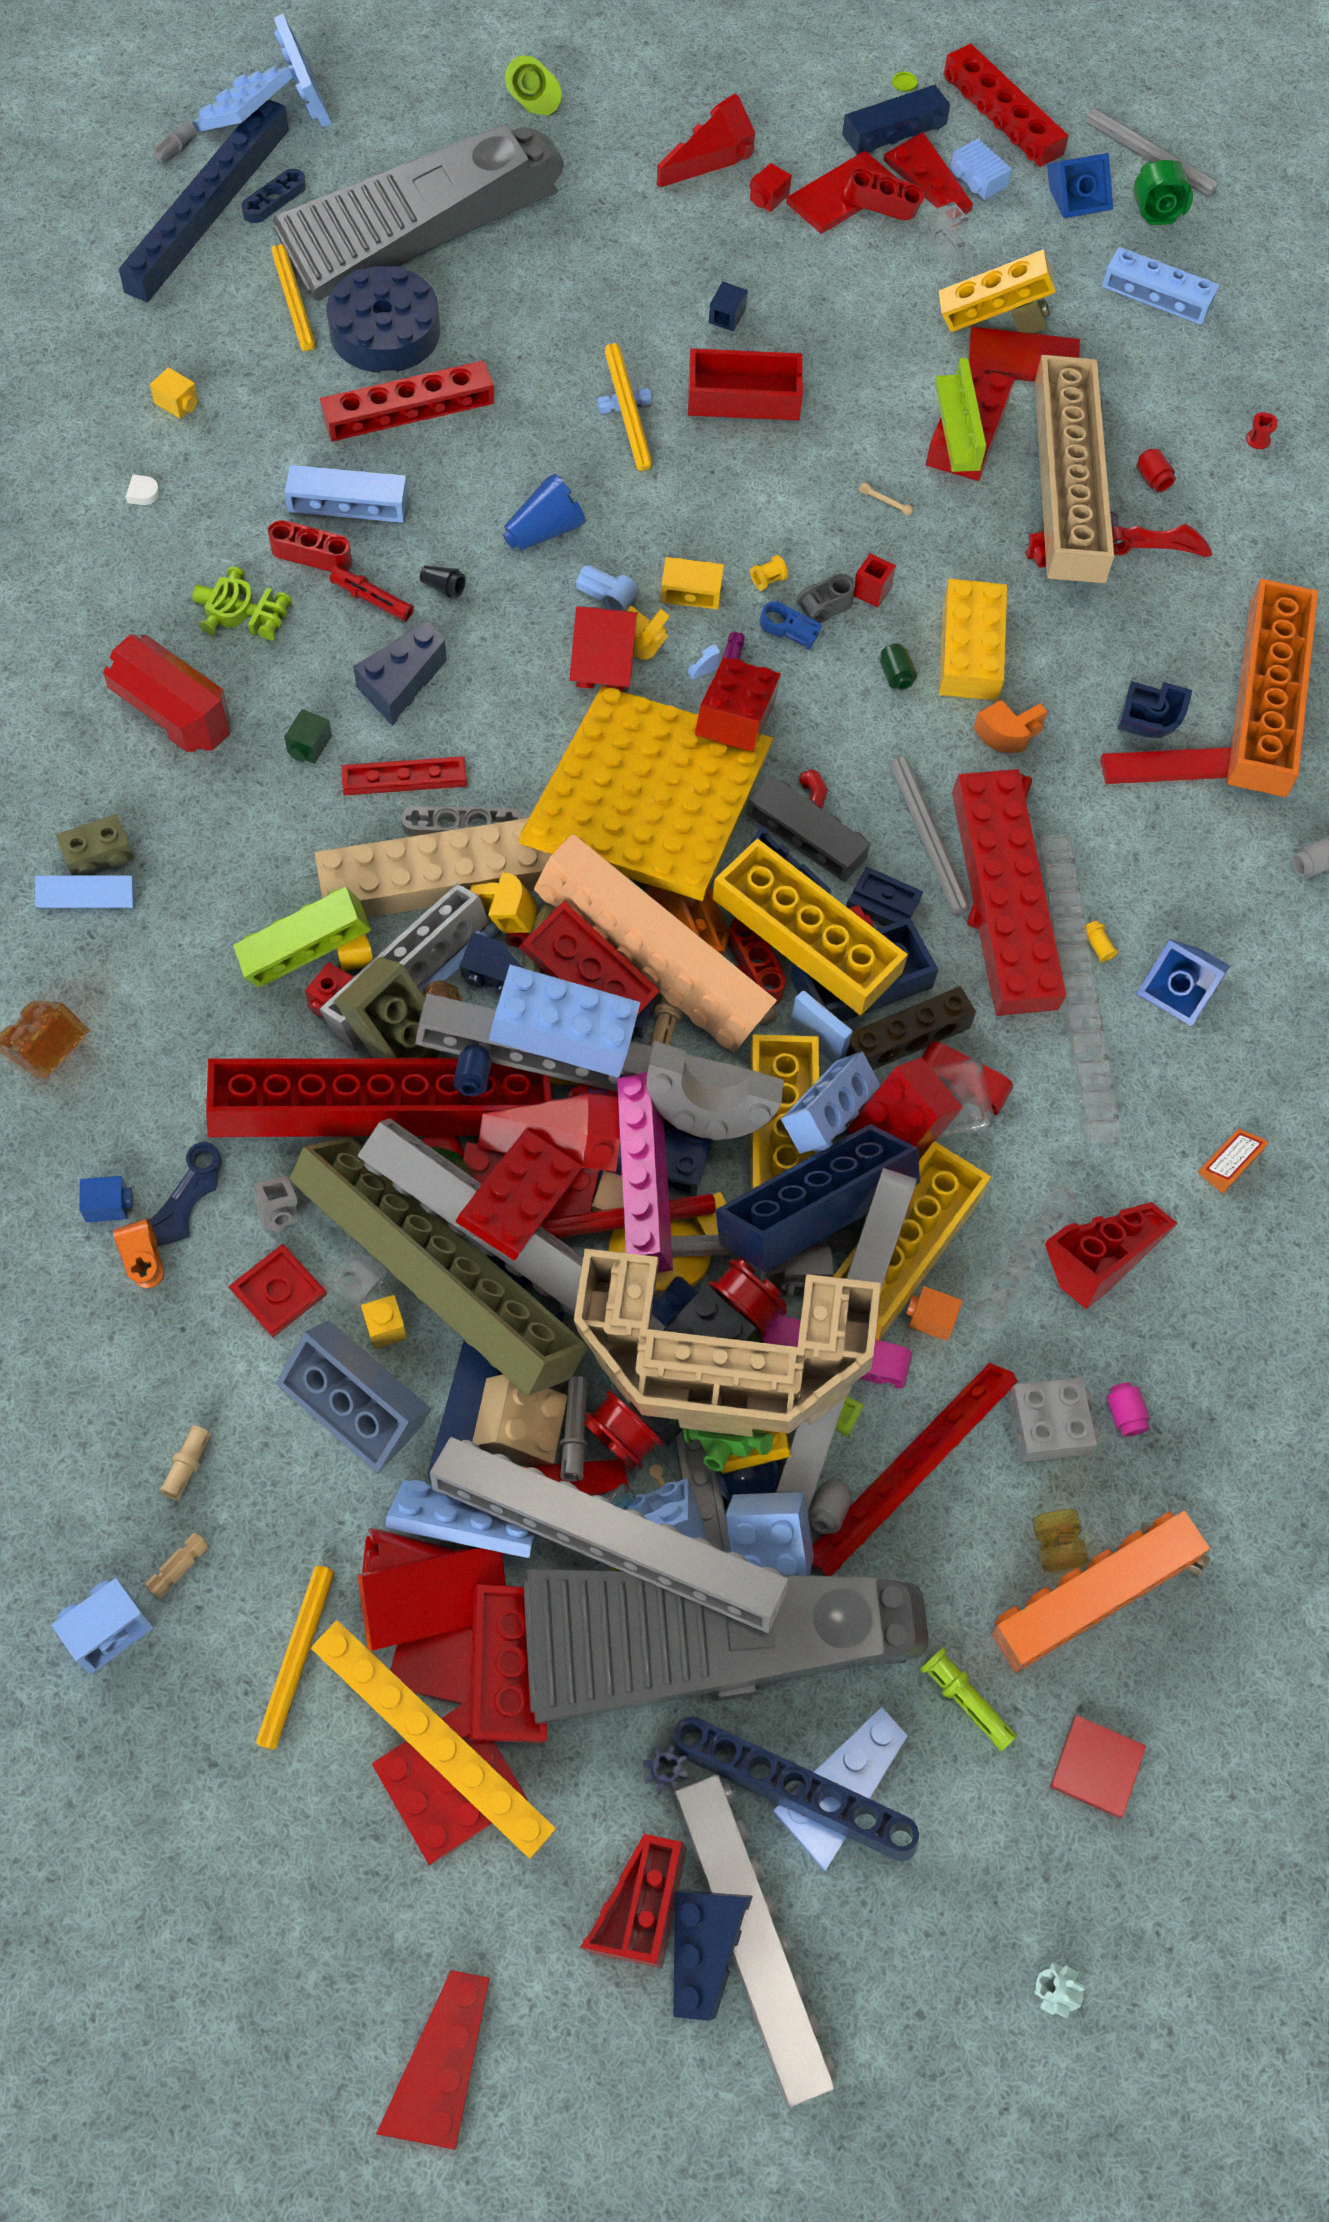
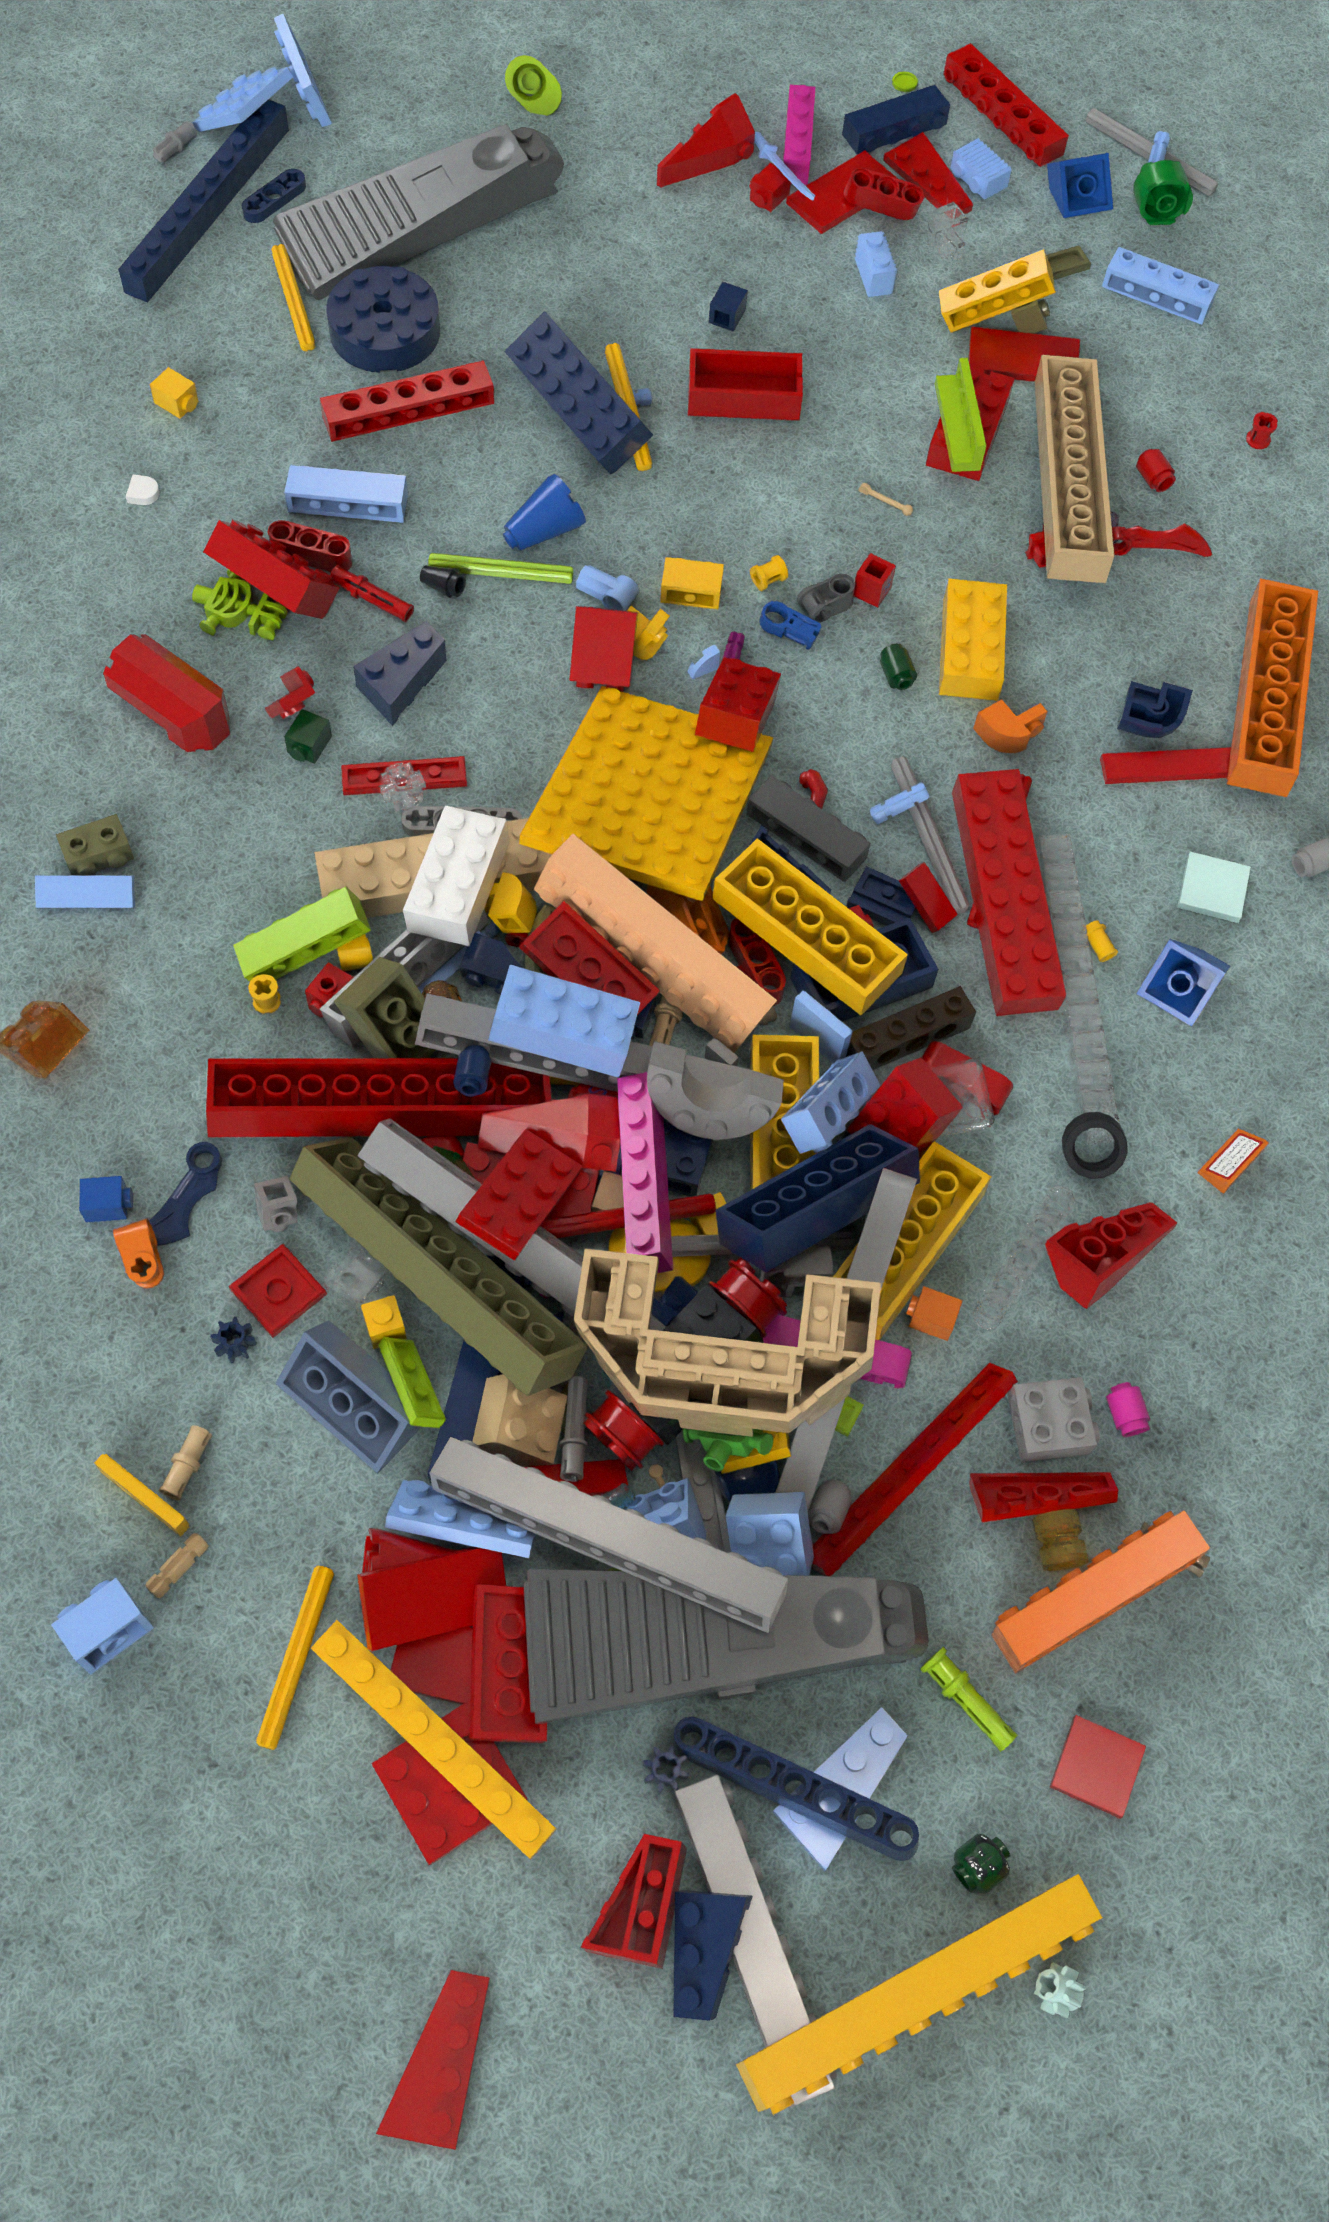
none -> yellow tile [94,1454,189,1537]
none -> red piece [203,519,340,619]
none -> dark blue gear [210,1316,257,1363]
none -> yellow bush [248,974,281,1014]
none -> red bracket [265,666,315,719]
none -> clear brick [378,762,426,812]
none -> lime tile [378,1337,446,1428]
none -> white brick [403,806,509,946]
none -> lime axle [428,553,574,584]
none -> dark blue brick [504,311,653,474]
none -> light grey tile [705,1038,738,1066]
none -> yellow brick [736,1874,1103,2115]
none -> light blue sword [754,132,815,200]
none -> dark pink brick [783,84,816,185]
none -> light blue brick [854,231,897,297]
none -> light blue axle [870,782,929,824]
none -> red tile [898,862,958,933]
none -> dark green head [952,1834,1010,1894]
none -> red wing [969,1472,1118,1523]
none -> olive tile [1046,245,1091,280]
none -> black tyre [1062,1112,1128,1179]
none -> light blue axle [1148,131,1170,163]
none -> light aqua tile [1177,851,1251,923]

